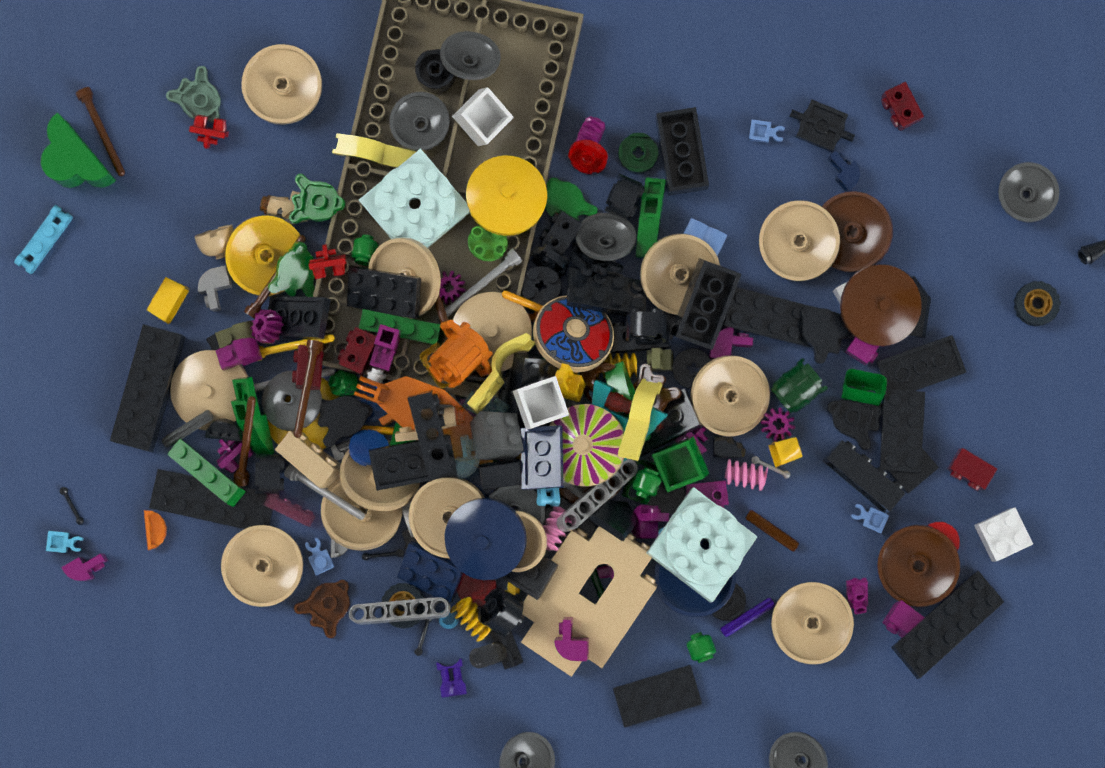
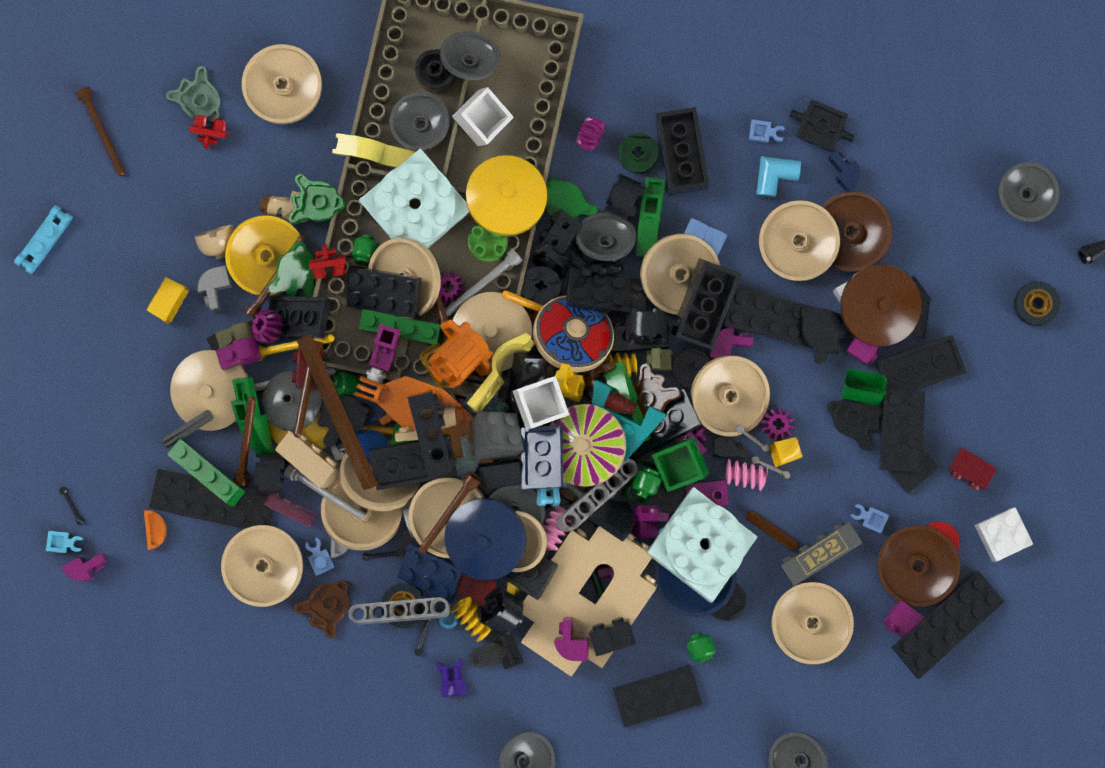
green brick [41,112,116,188] -> none
black brick [110,324,186,453] -> none
black plate [205,418,243,442] -> none
magenta hips [216,439,253,473] -> none
dark red brick [337,327,376,376] -> none
red tile [568,139,608,174] -> none
light yellow piece [618,379,662,461] -> none
dark purple axle [720,598,775,637] -> none
dark green piece [771,358,828,414] -> none
black brick [823,440,905,513] -> none
magenta hips [846,578,868,614] -> none
dark red brick [881,81,924,131] -> none
none -> reddish brown tile [296,334,378,490]
none -> reddish brown piece [418,471,482,554]
none -> black brick [589,617,636,656]
none -> light grey hinge [735,425,770,452]
none -> medium azure brick [756,156,801,198]
none -> dark grey brick [779,521,863,587]

